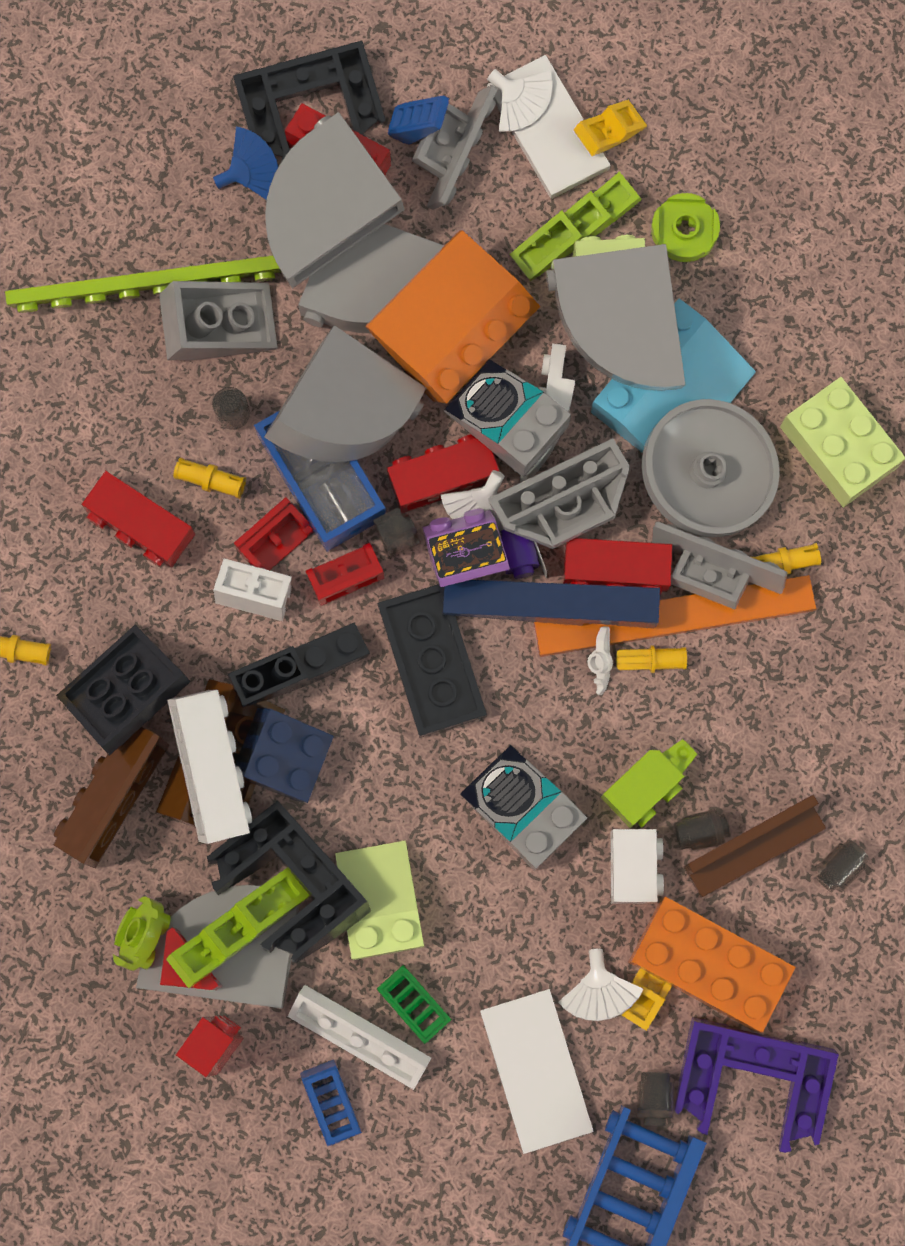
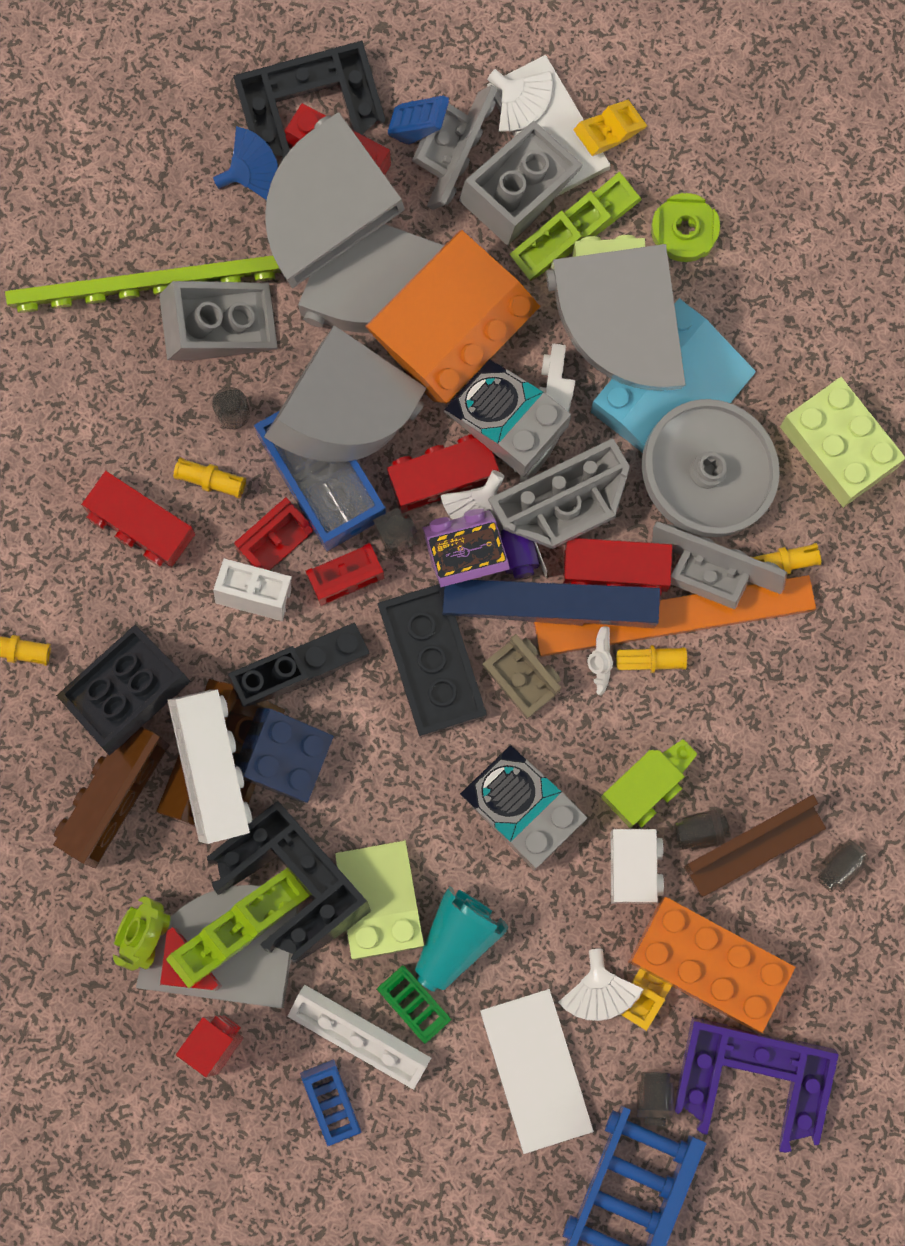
none -> teal cone [415,886,508,992]
none -> light grey slope [459,120,583,246]
none -> dark tan bracket [482,634,561,719]

